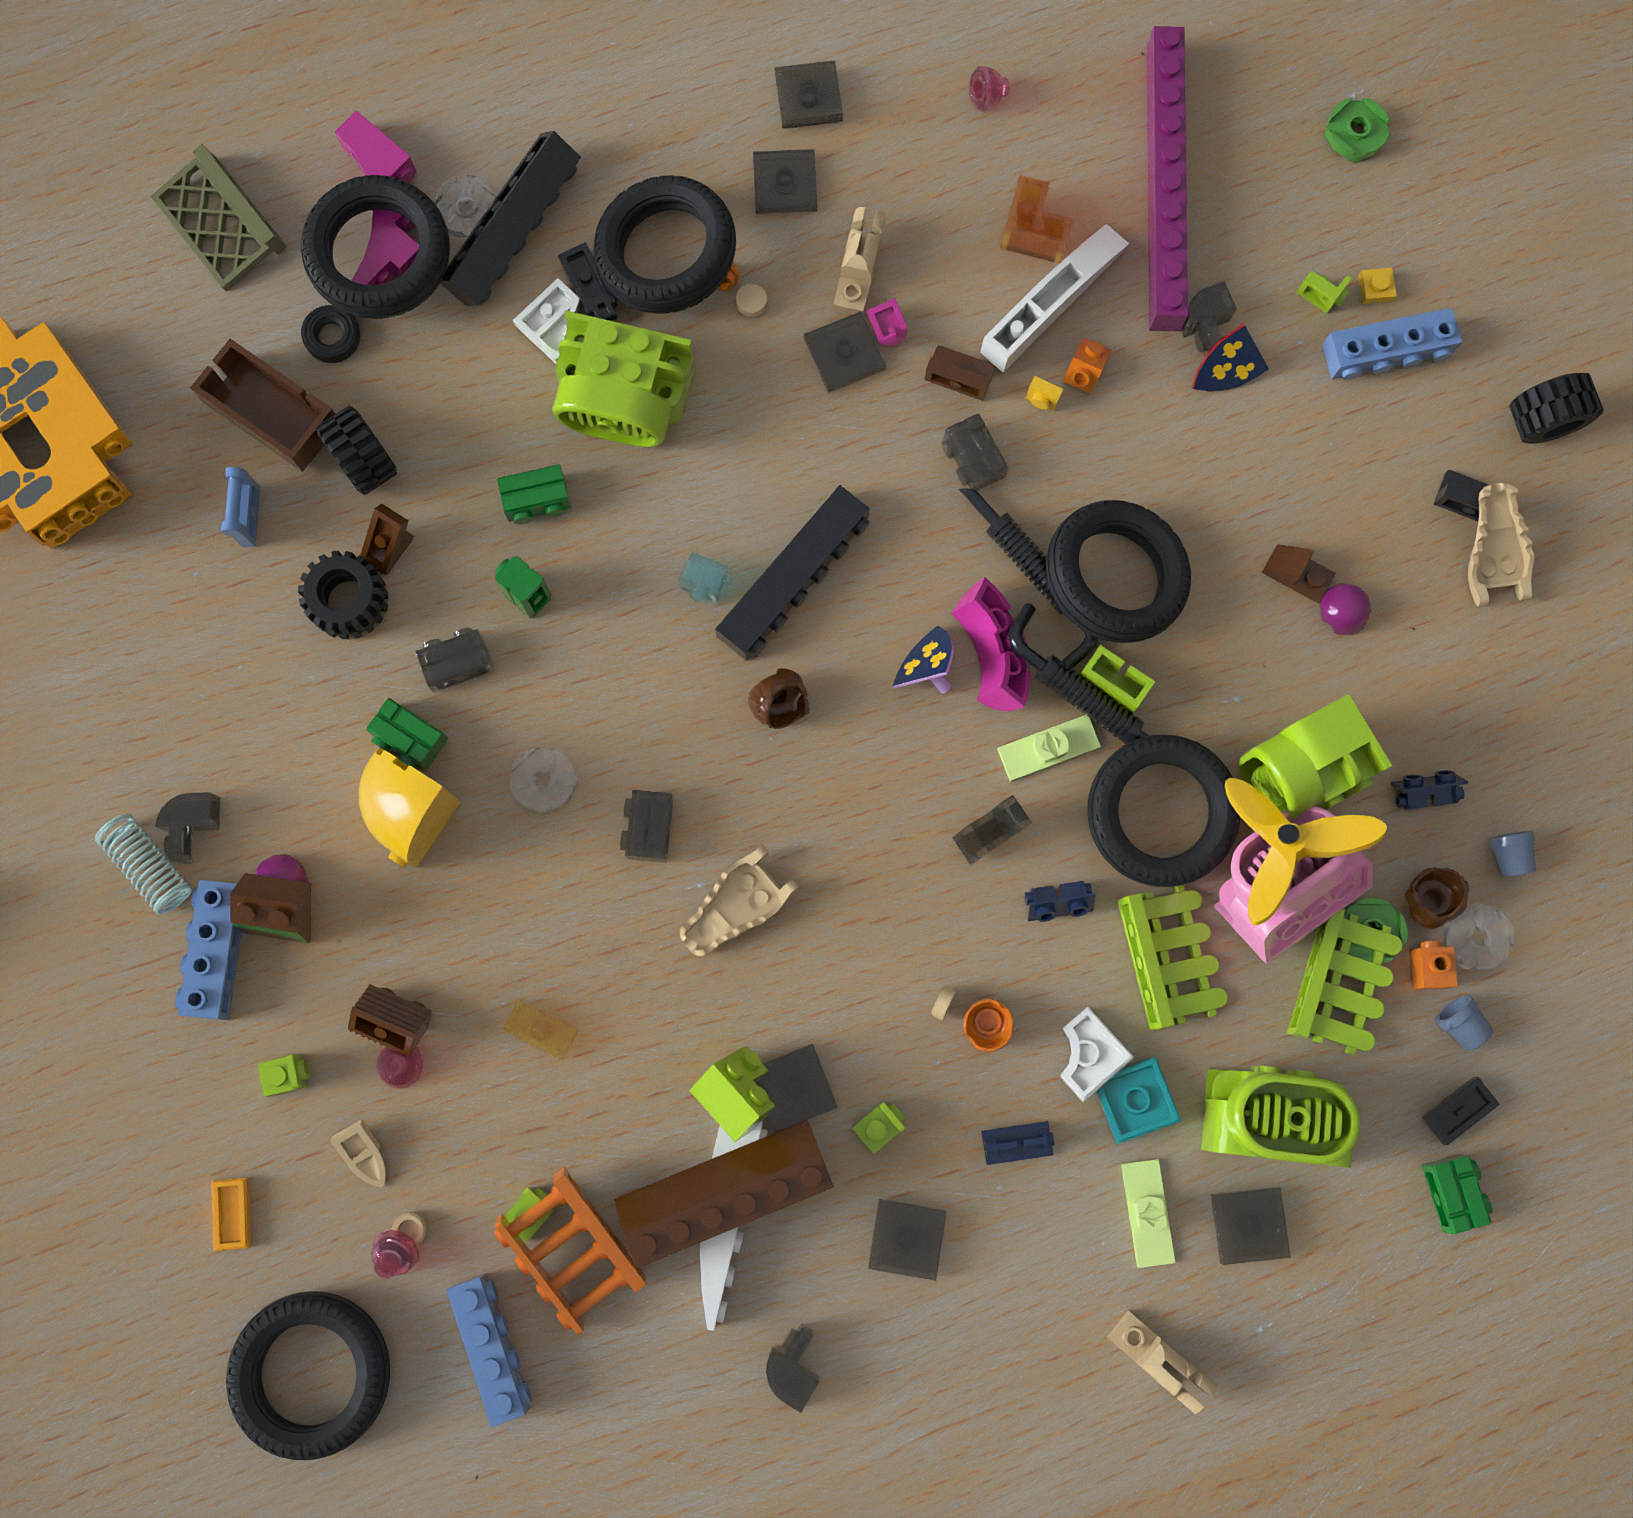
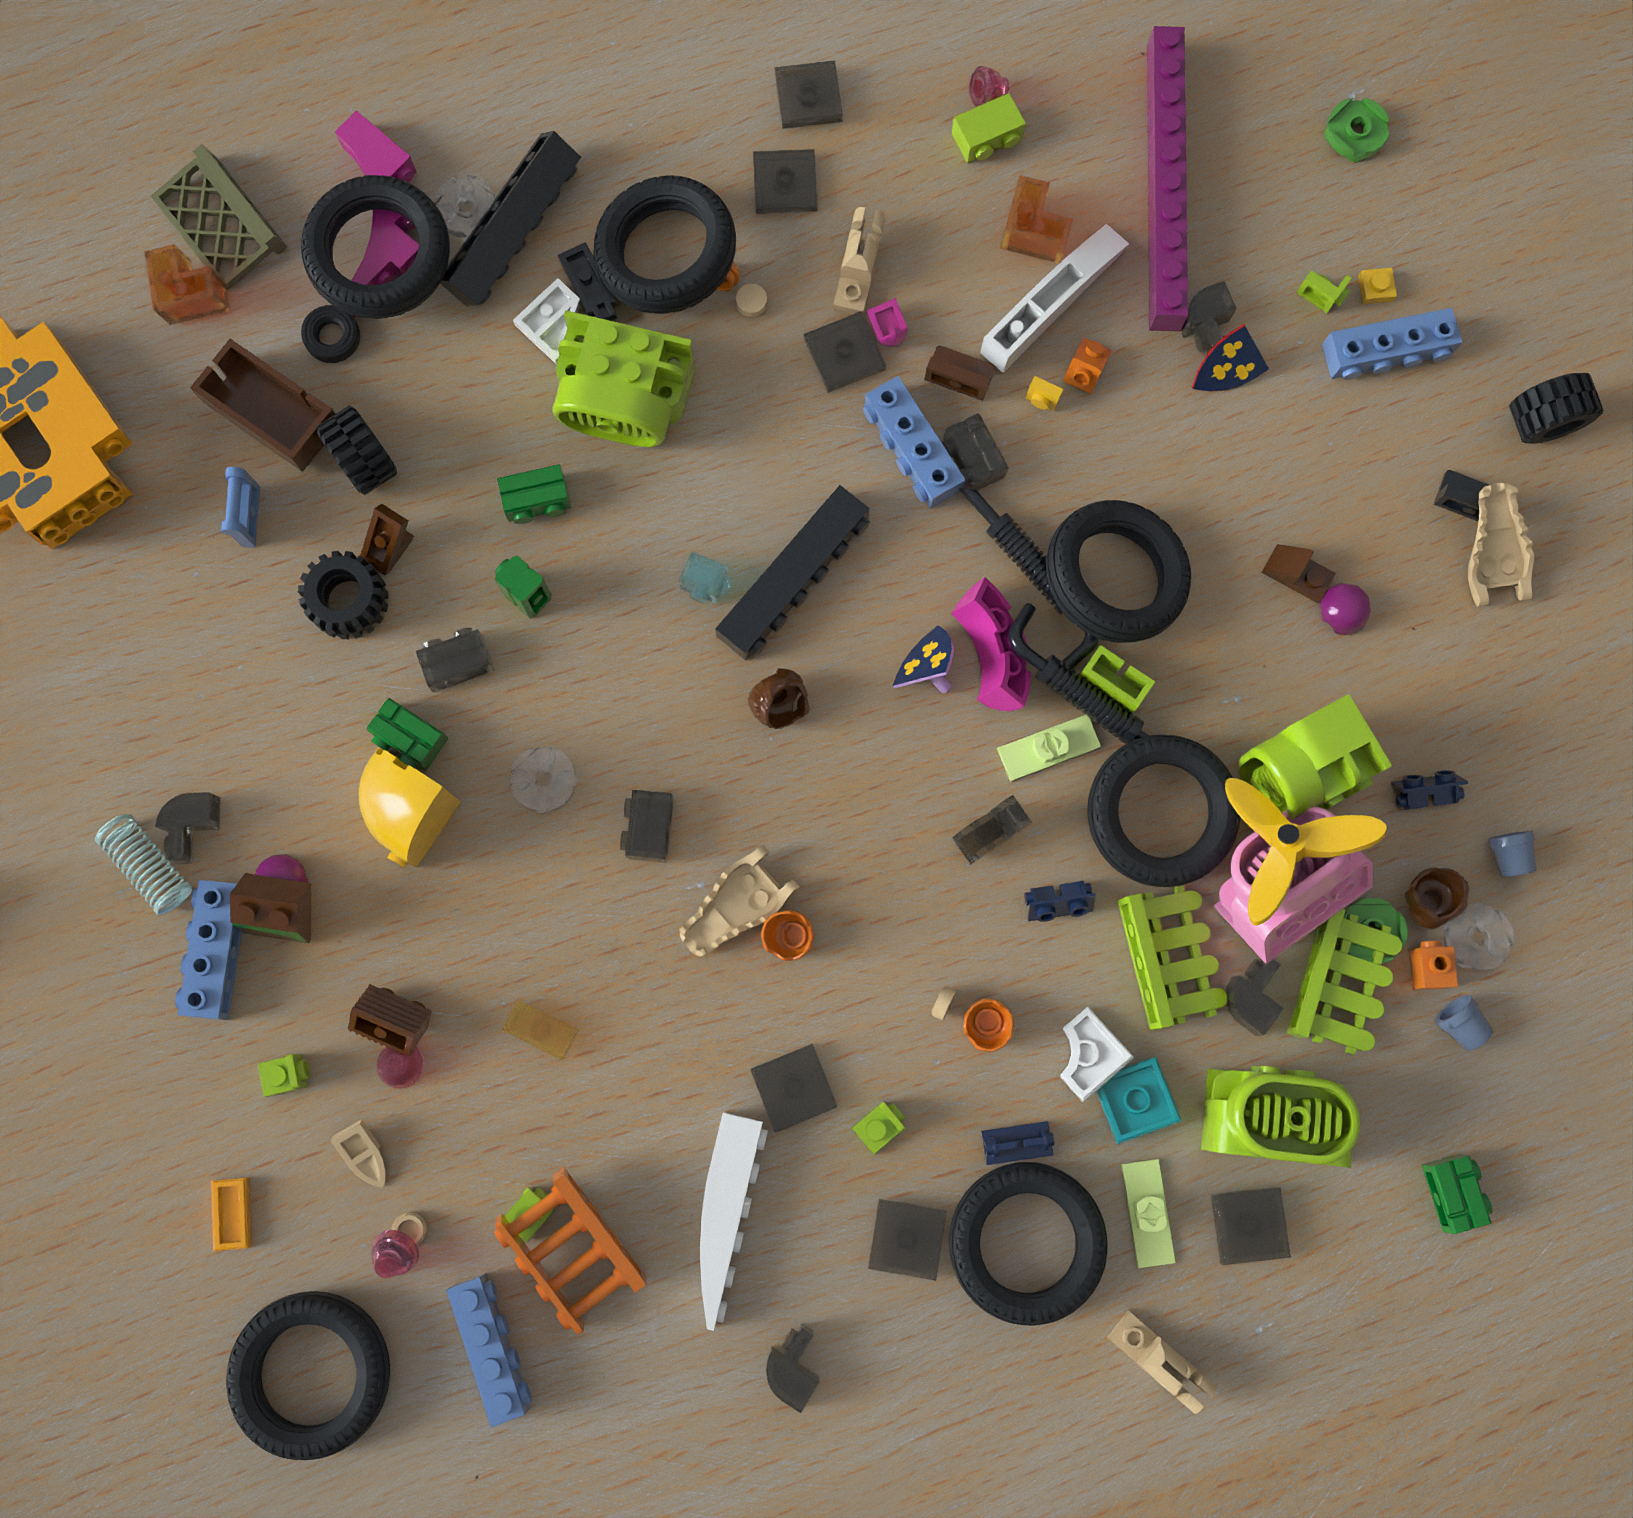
reddish brown slope [614,1120,834,1269] -> none
lime brick [689,1046,775,1142] -> none
black plate [1422,1077,1500,1145] -> none
none -> clear orange brick [144,244,230,325]
none -> orange hair [761,910,816,961]
none -> medium blue brick [863,376,965,509]
none -> black tyre [949,1162,1108,1326]
none -> lime piece [951,93,1026,164]
none -> clear smoke brick [1226,959,1284,1036]

